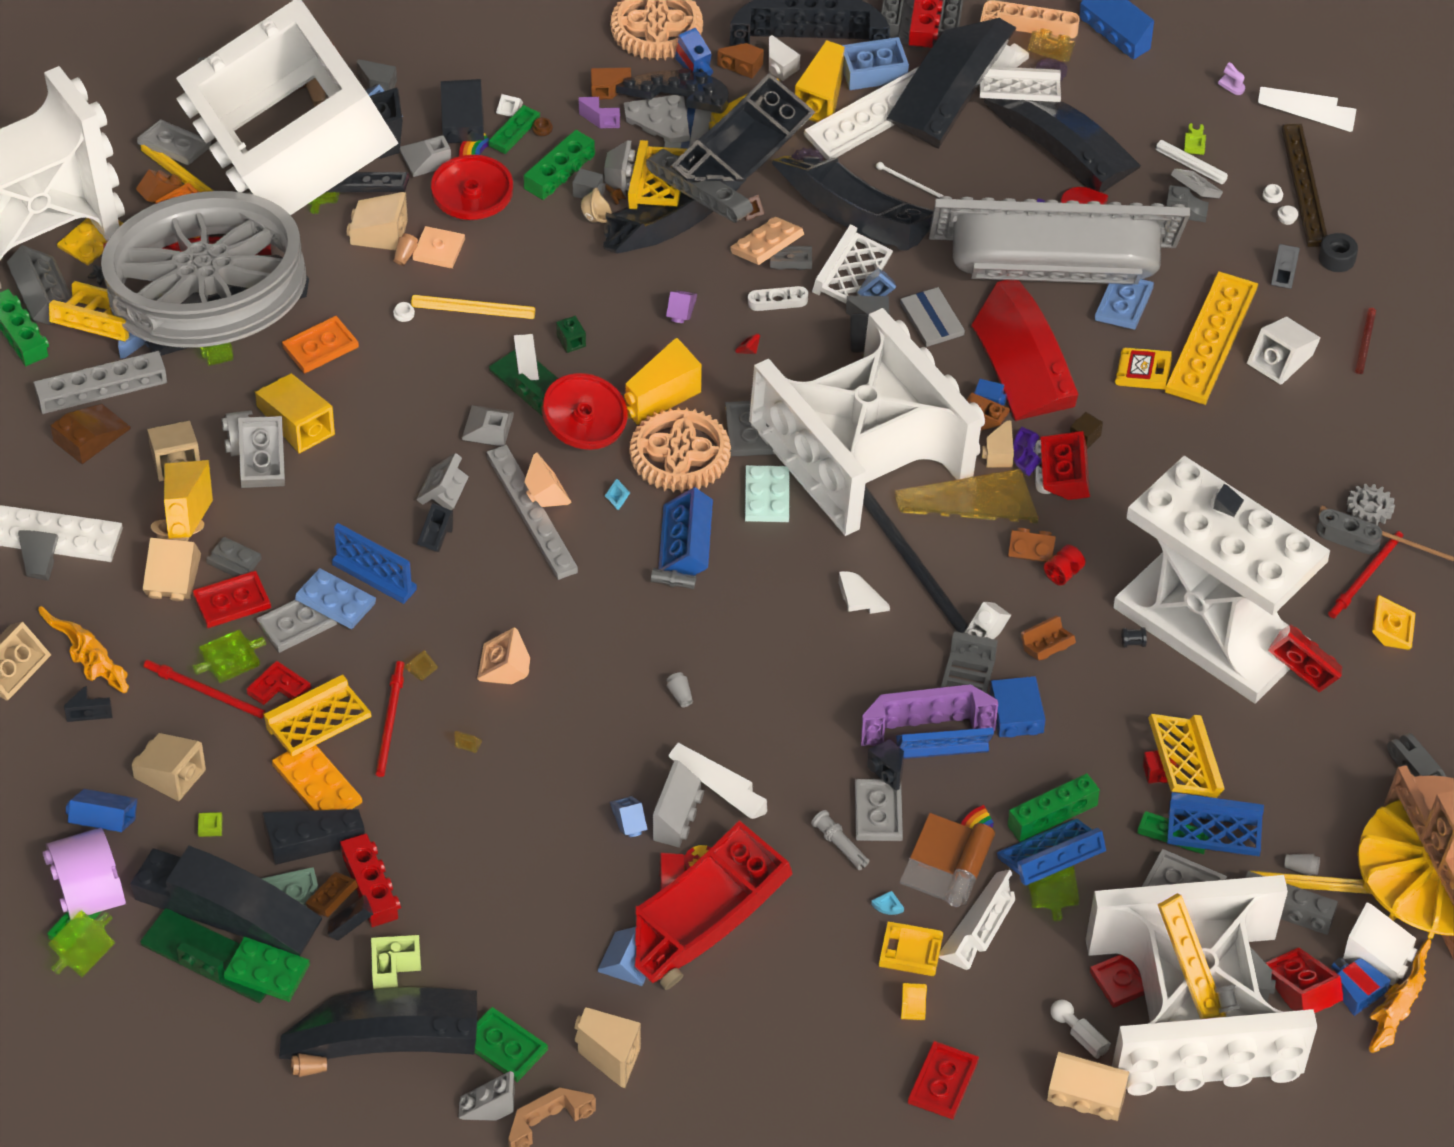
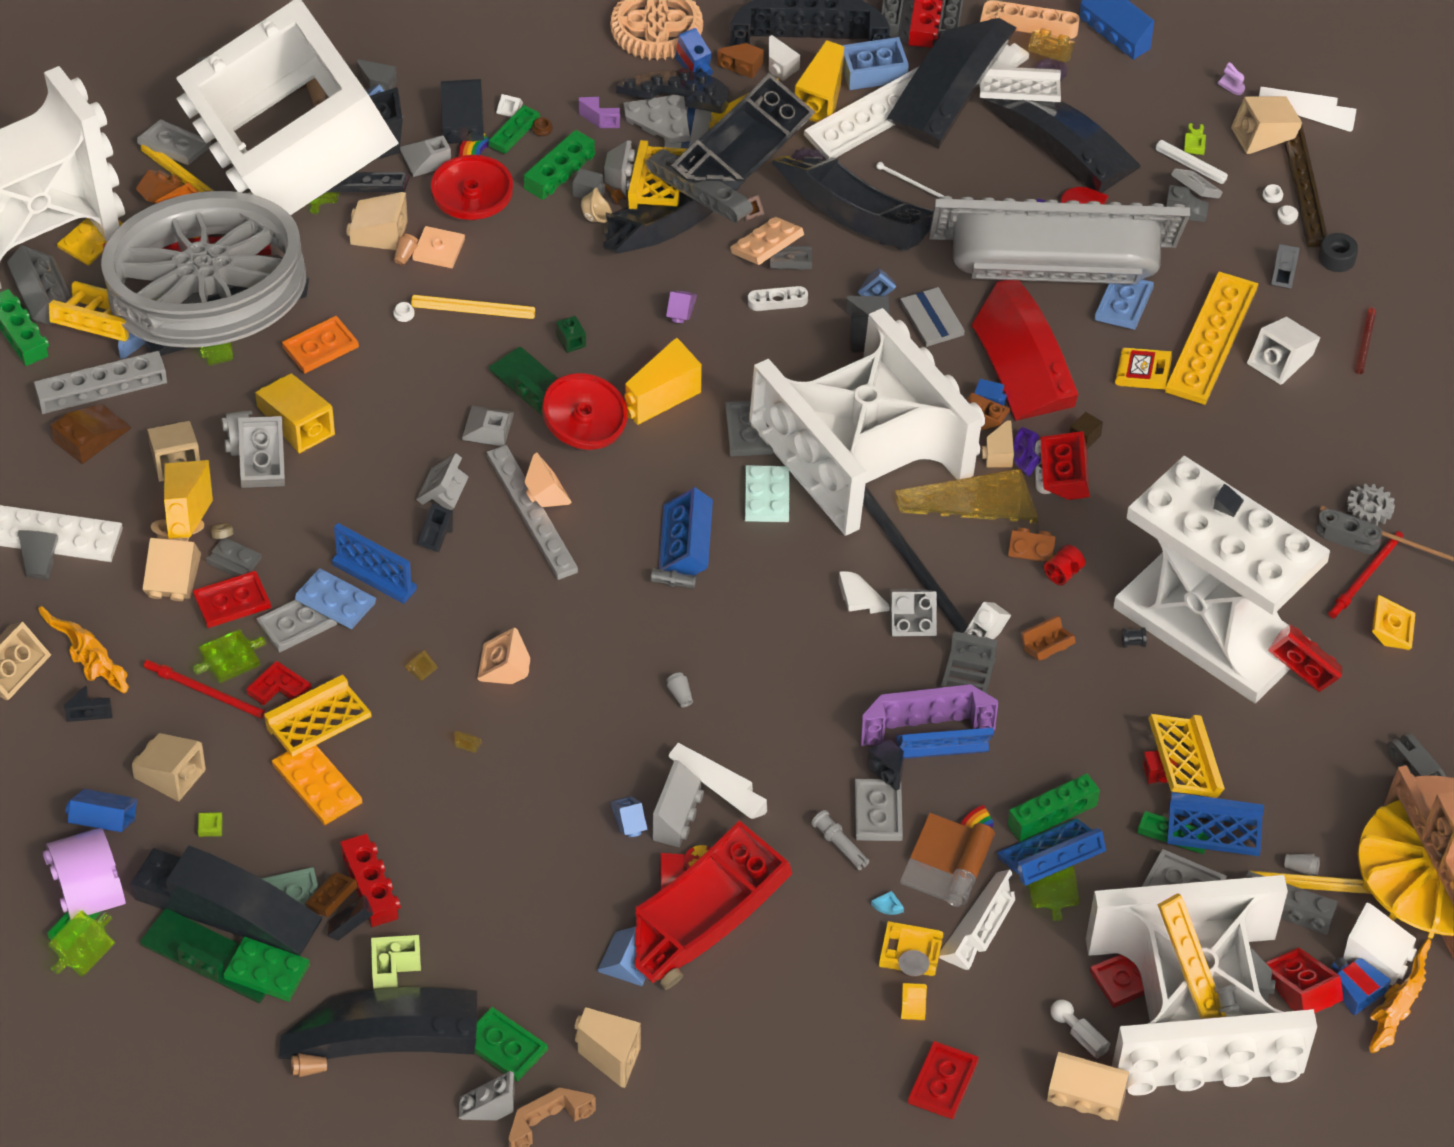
black plant [88,264,104,285] -> none
black wedge [262,809,365,865] -> none
red bar [376,661,405,777] -> none
white sticker [514,334,539,380] -> none
dark orange slope [591,68,631,100] -> none
medium azure slope [605,479,630,510] -> none
light nougat gear [629,407,731,493] -> none
red slope [735,333,760,354] -> none
white fence [812,224,893,303] -> none
blue brick [990,676,1046,738] -> none
none -> dark tan tile [211,523,234,539]
none -> light grey slope [890,589,937,636]
none -> flat silver sticker [899,950,930,976]
none -> tan slope [1231,96,1302,154]

